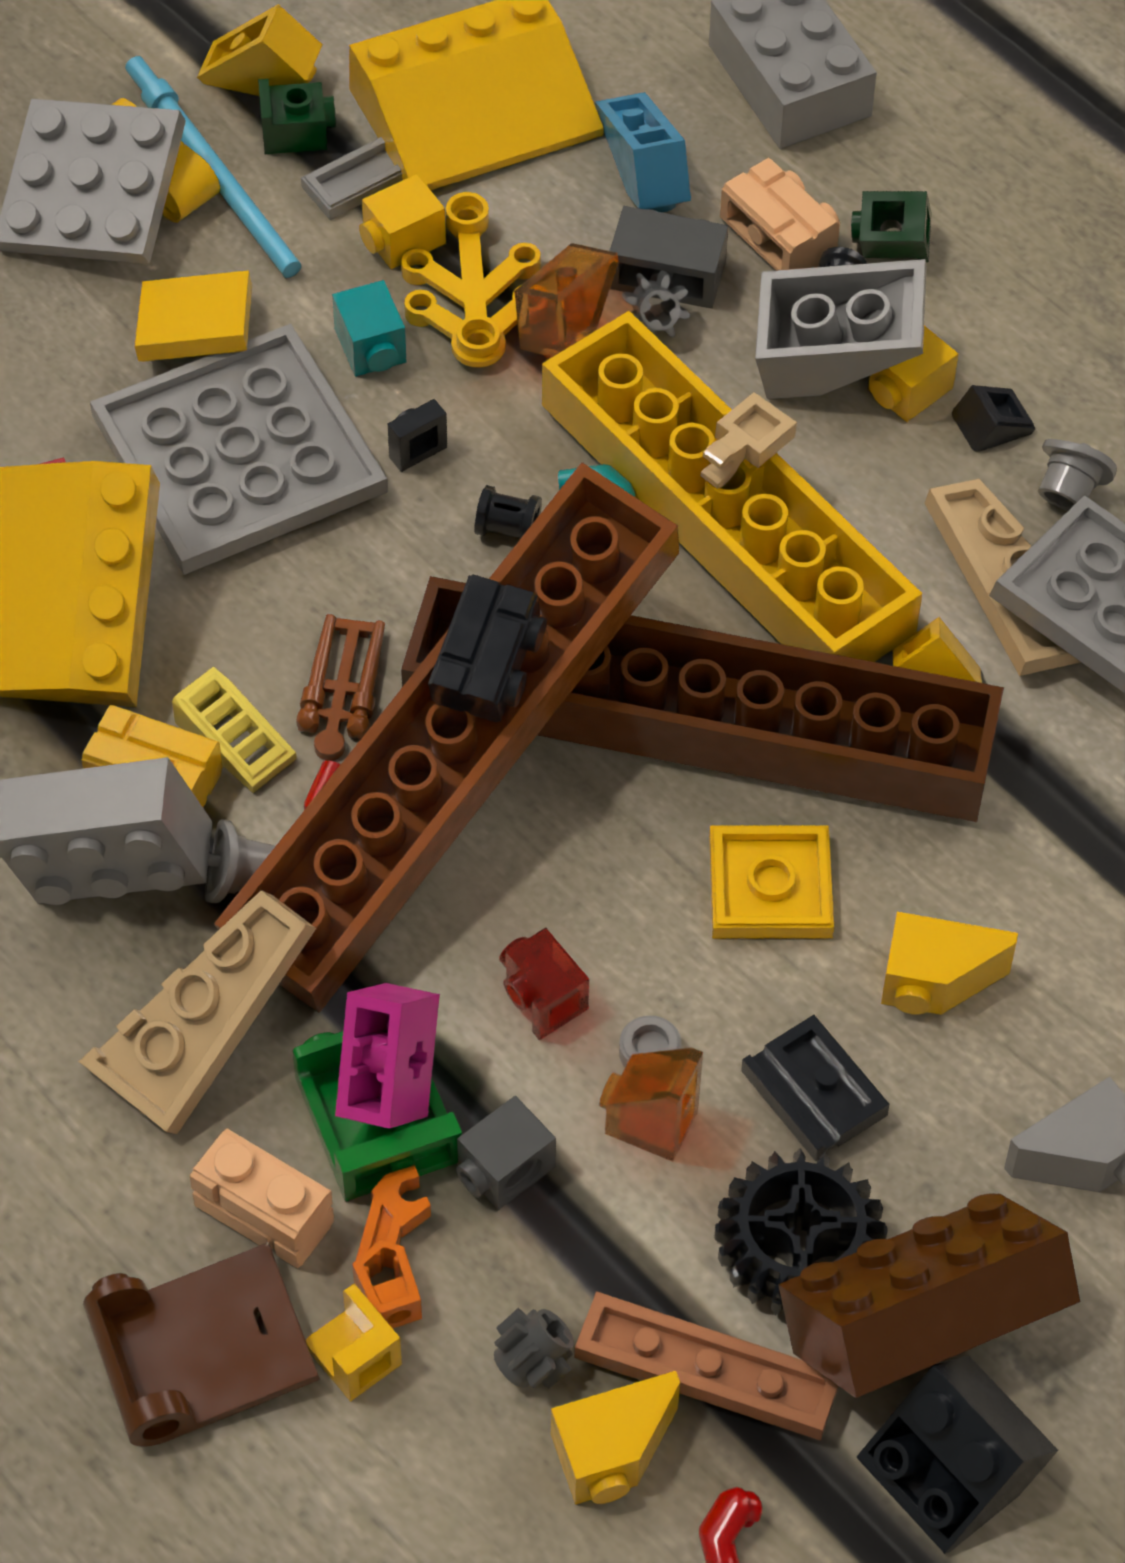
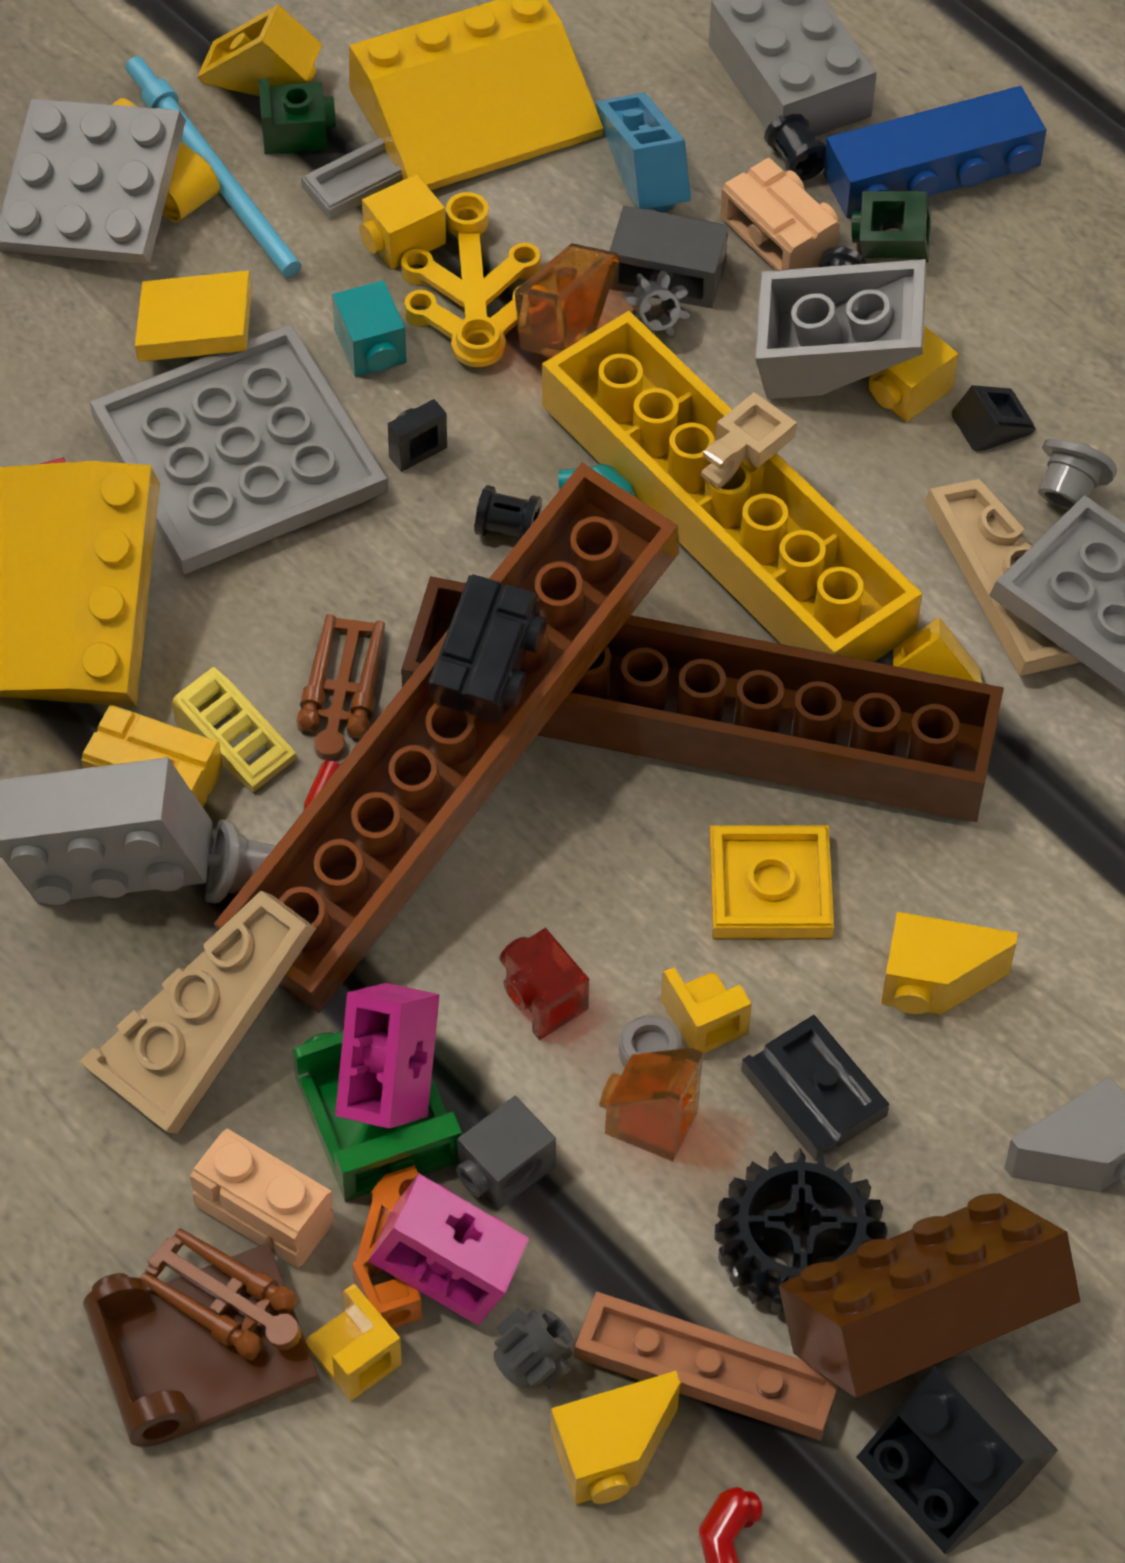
none -> dark orange piece [140,1228,302,1361]
none -> dark pink brick [368,1173,529,1326]
none -> yellow panel [661,967,752,1058]
none -> black bush [764,114,826,181]
none -> blue brick [823,86,1047,218]

